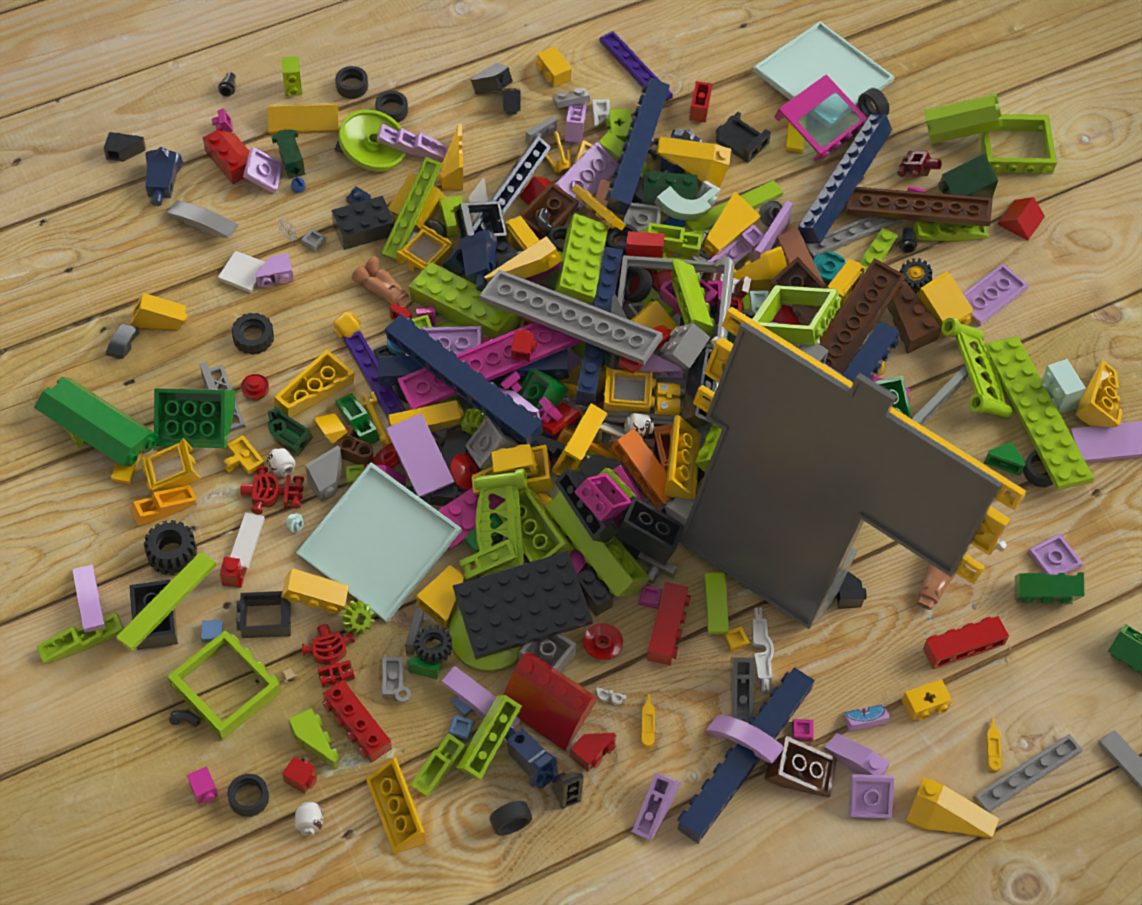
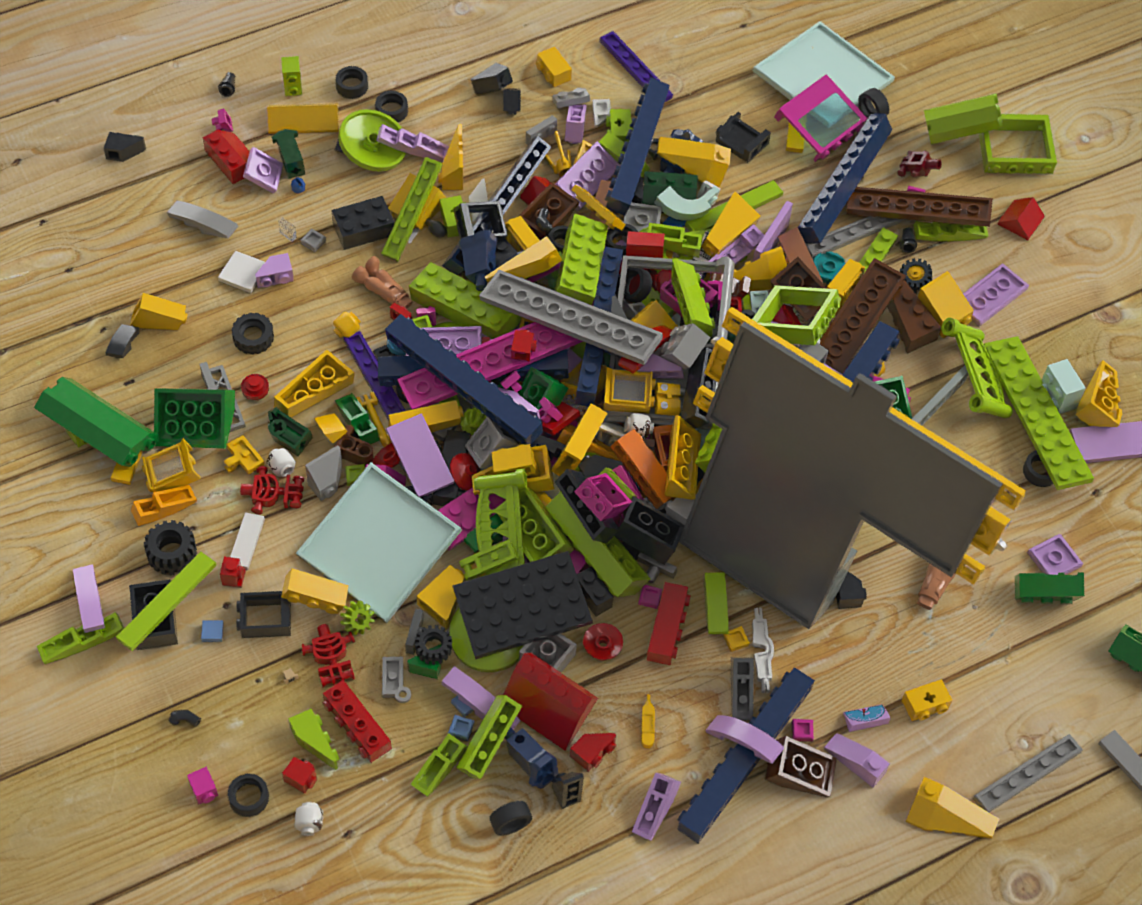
dark blue piece [145,147,183,206] -> none
lime window [167,630,280,740] -> none
light aqua plate [286,513,304,533] -> none
dark blue tile [346,186,371,205] -> none
yellow slope [366,757,425,854] -> none
yellow window [397,225,452,272] -> none
white piece [595,687,626,706] -> none
red brick [689,81,713,123] -> none
dark grey plate [759,200,782,227] -> none
lavender tile [849,774,894,819] -> none
red brick [923,616,1009,669] -> none
dark green slope [938,154,998,198] -> none
green slope [984,442,1025,476] -> none
yellow piece [986,718,1002,773] -> none

